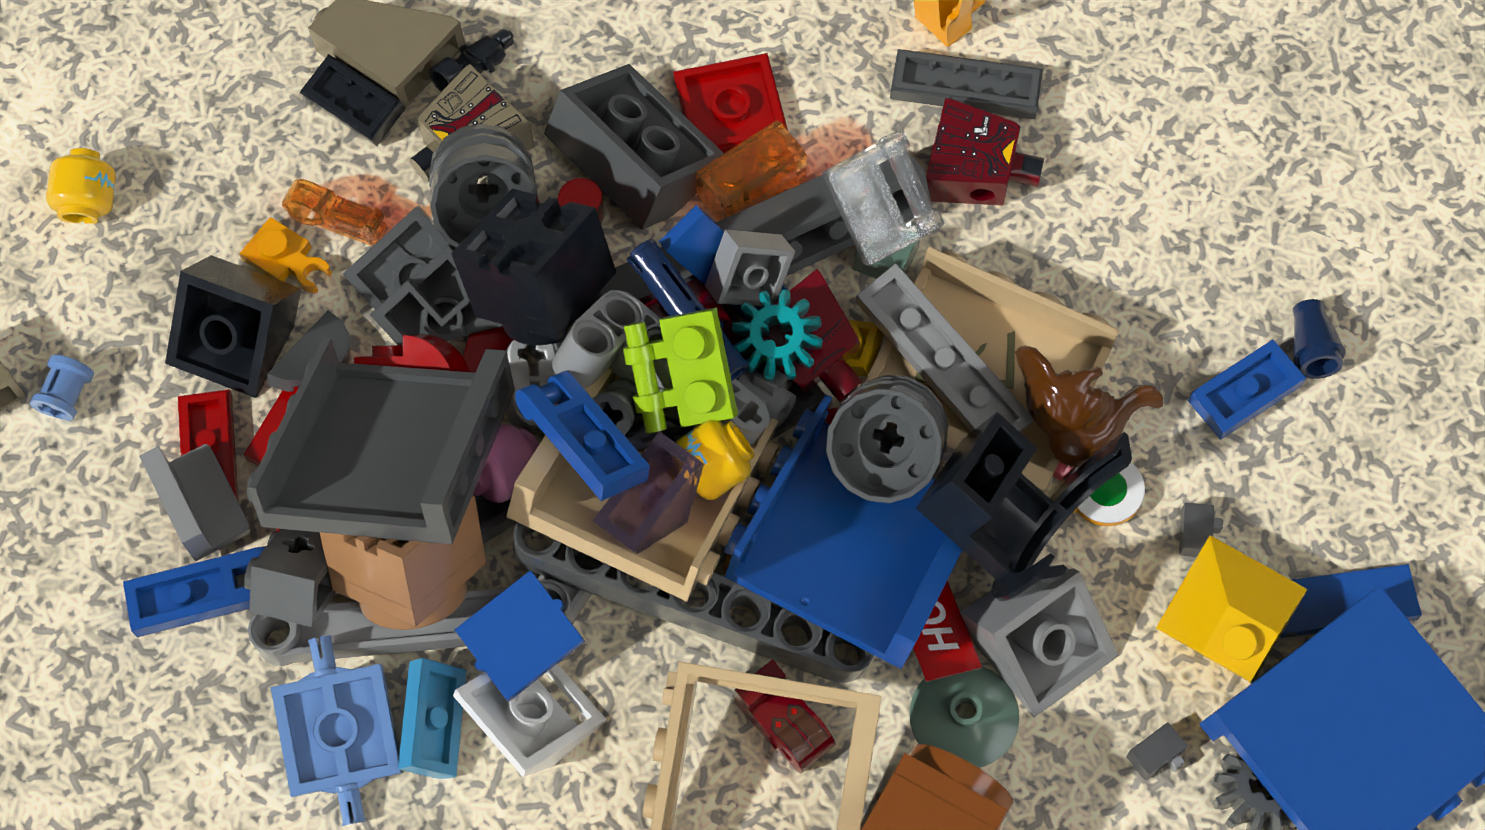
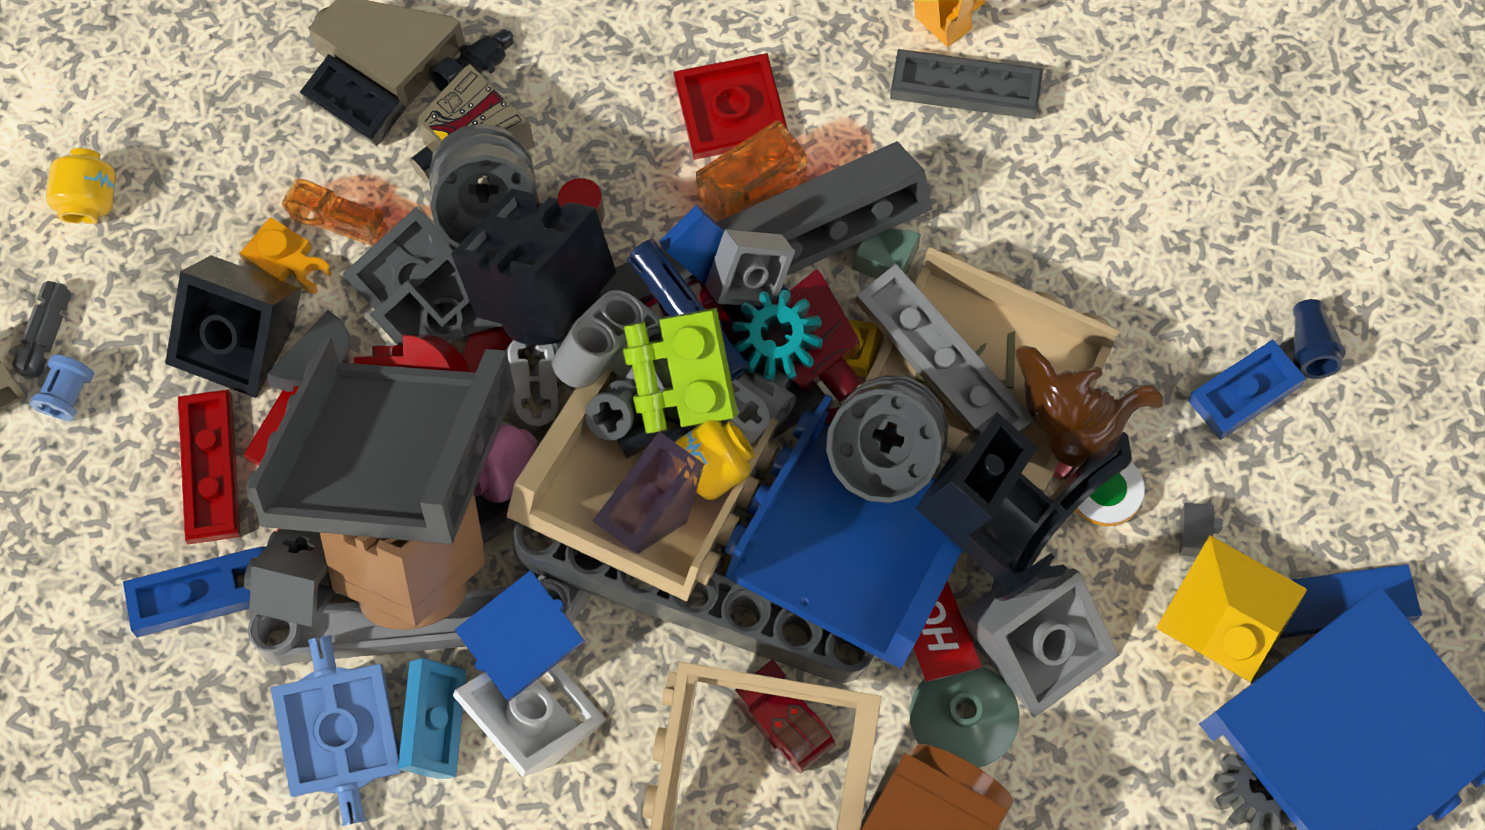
light grey panel [139,444,252,562] -> none
blue plate [515,371,650,501] -> none
dark grey slope [544,64,728,230] -> none
clear plate [821,130,945,266] -> none
dark red torso [926,98,1045,206] -> none
flat silver piece [1126,722,1188,781] -> none
none -> dark grey axle [12,281,71,377]

